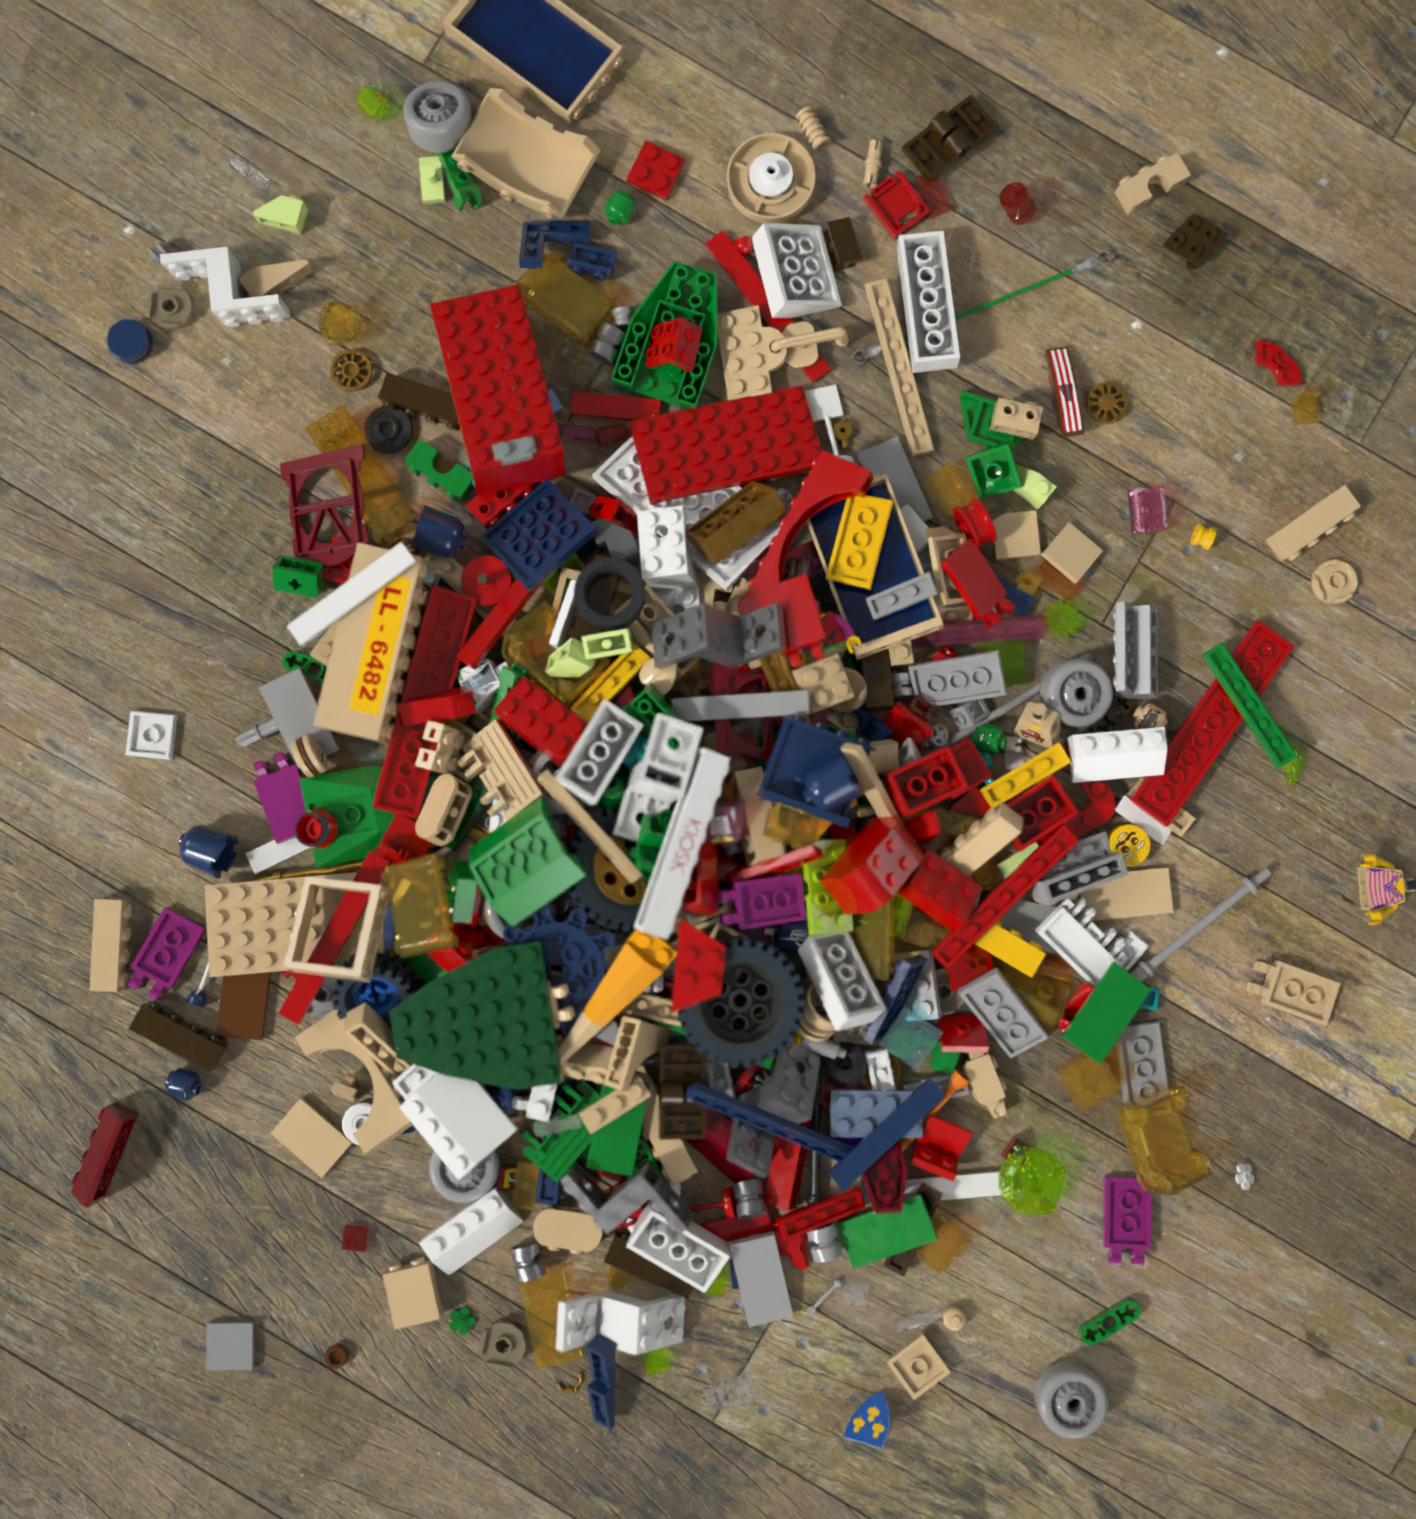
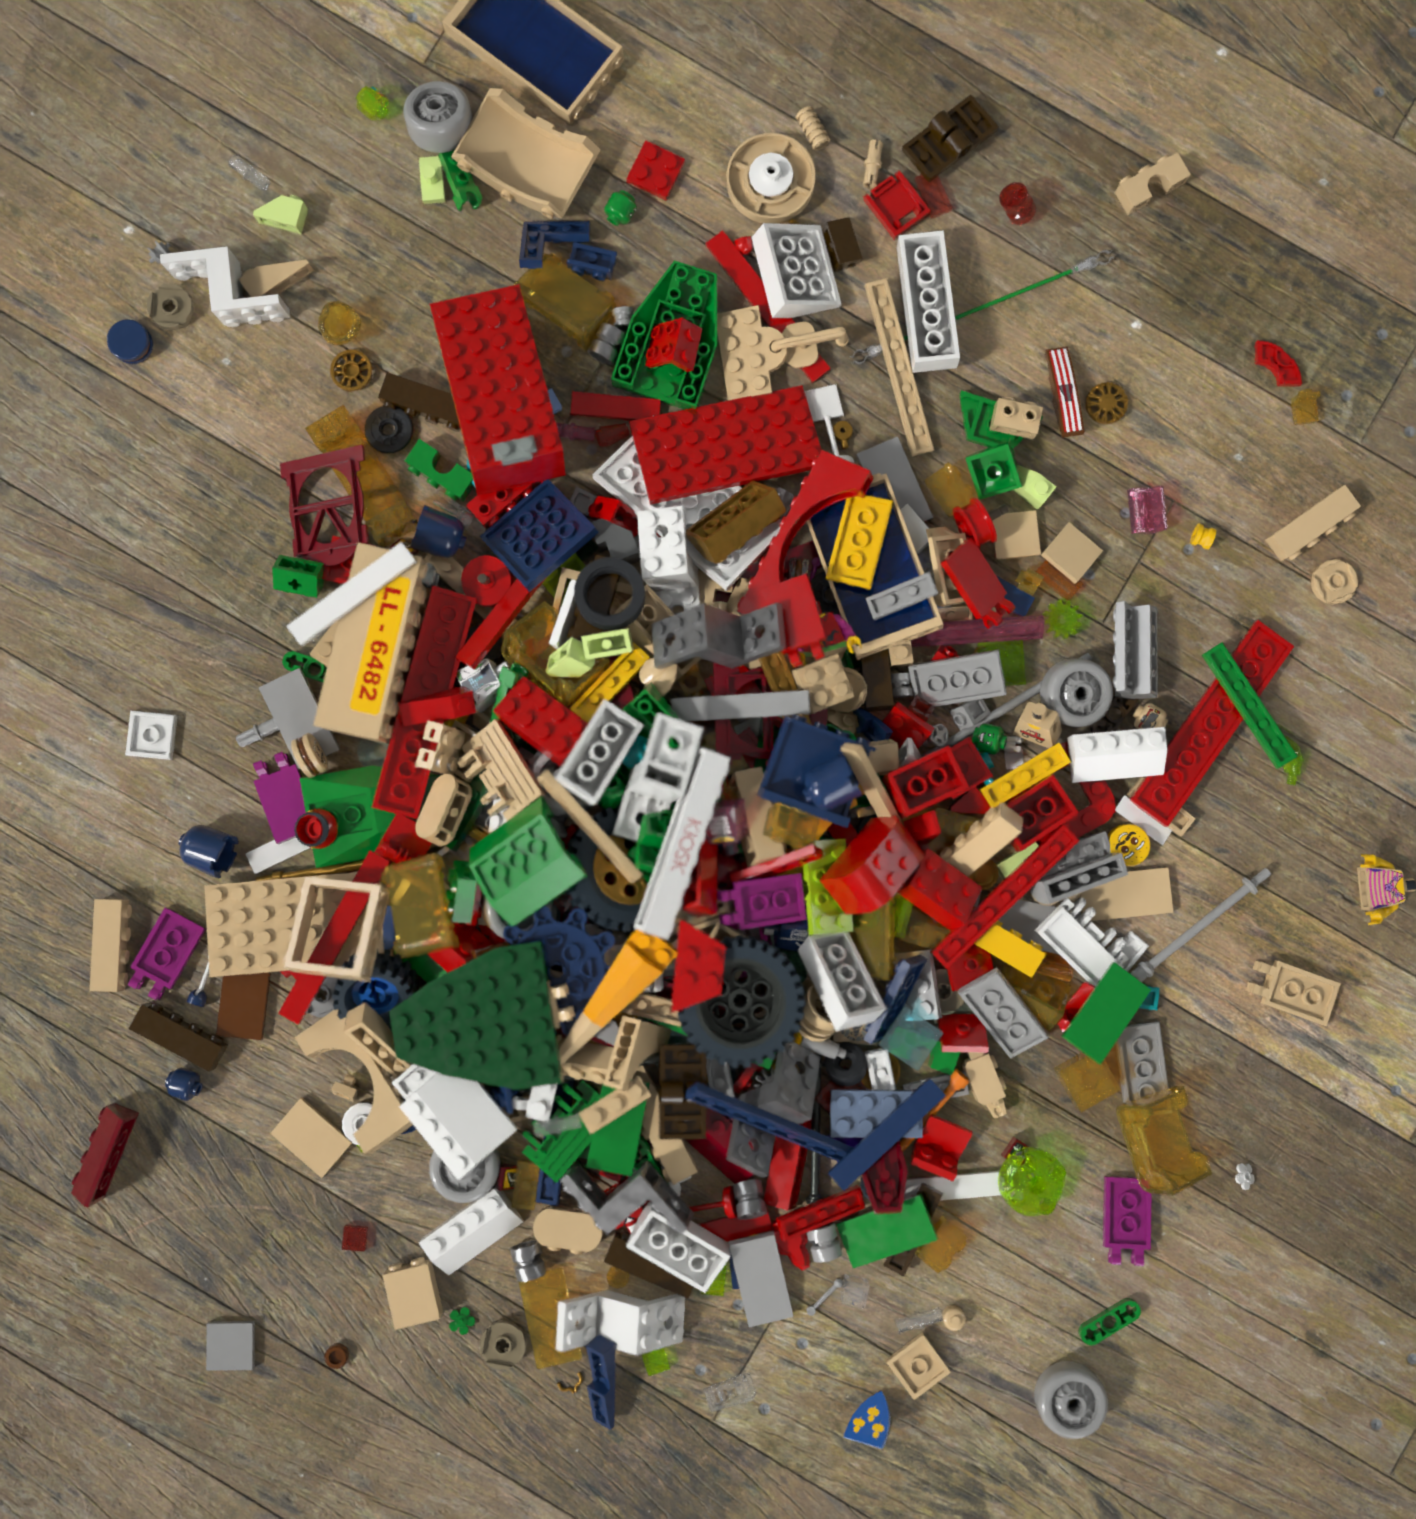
dark brown hinge [1163,214,1227,270] -> none

